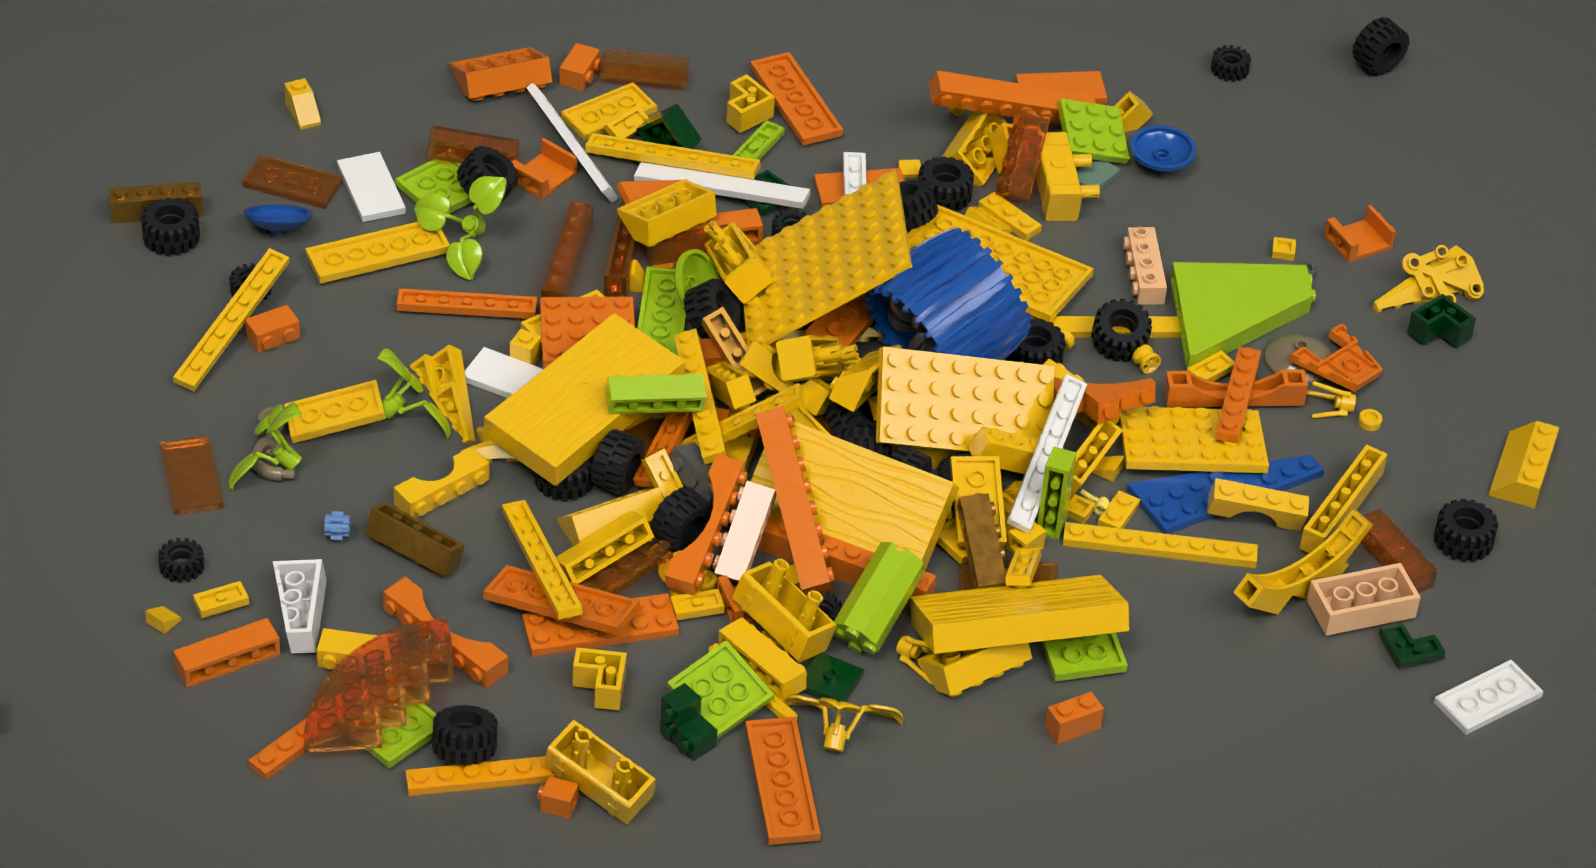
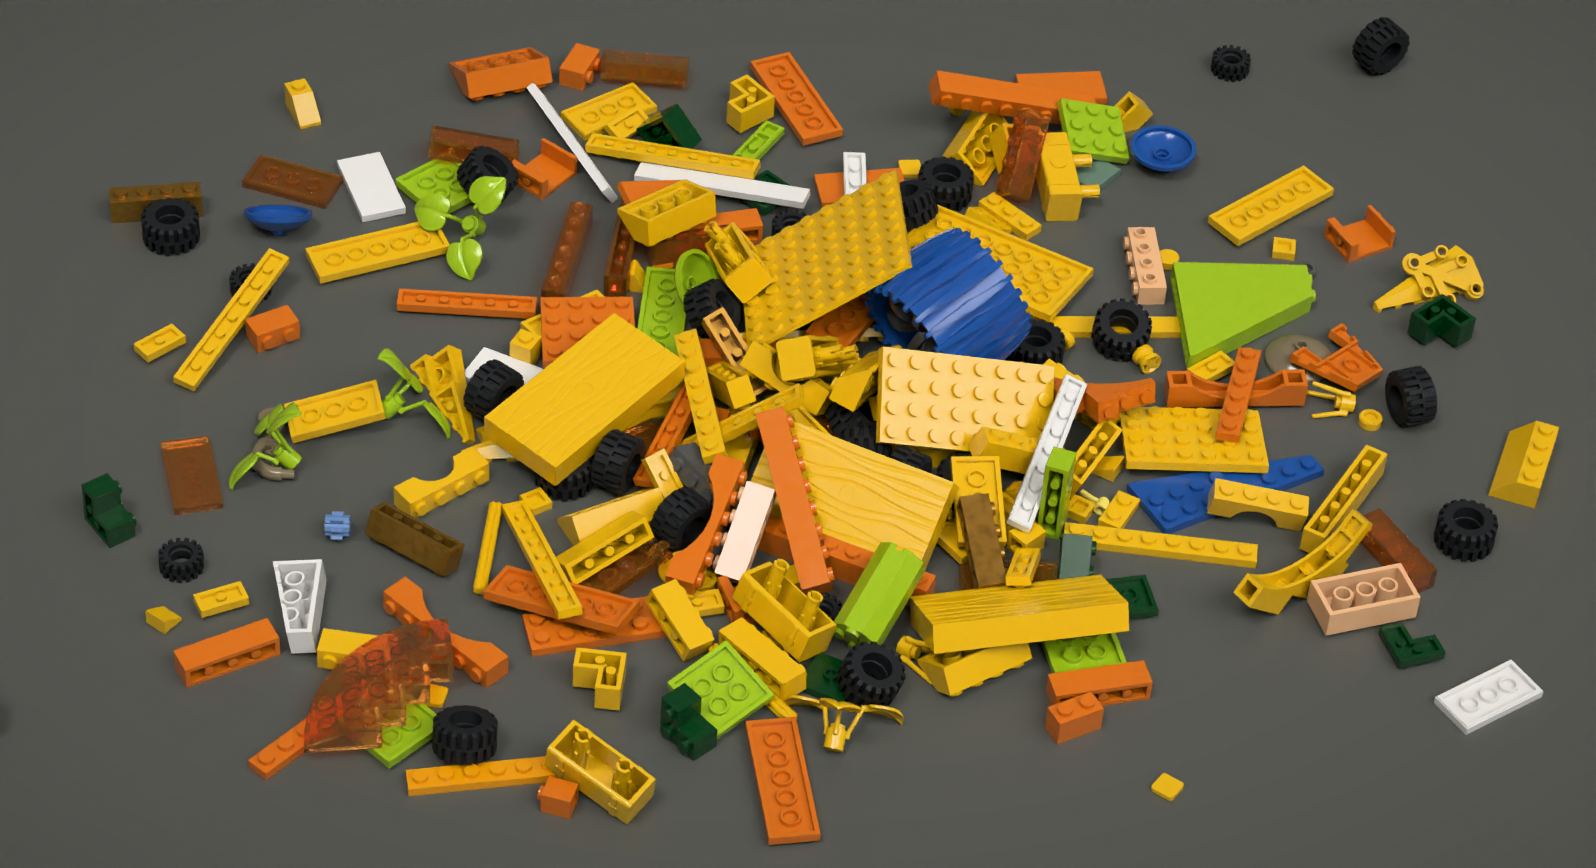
lime brick [605,373,707,414] -> none
none -> dark green brick [81,473,137,548]
none -> yellow plate [133,323,186,363]
none -> yellow piece [418,683,448,708]
none -> black tyre [463,359,524,421]
none -> yellow axle [473,501,502,595]
none -> yellow tile [519,487,553,516]
none -> yellow brick [645,579,714,662]
none -> black tyre [836,641,906,706]
none -> orange brick [1046,660,1153,706]
none -> brick [1058,533,1097,579]
none -> dark green plate [1106,575,1159,619]
none -> yellow piece [1151,773,1184,801]
none -> yellow tile [1160,249,1179,270]
none -> yellow plate [1207,165,1334,246]
none -> black tyre [1385,366,1437,428]

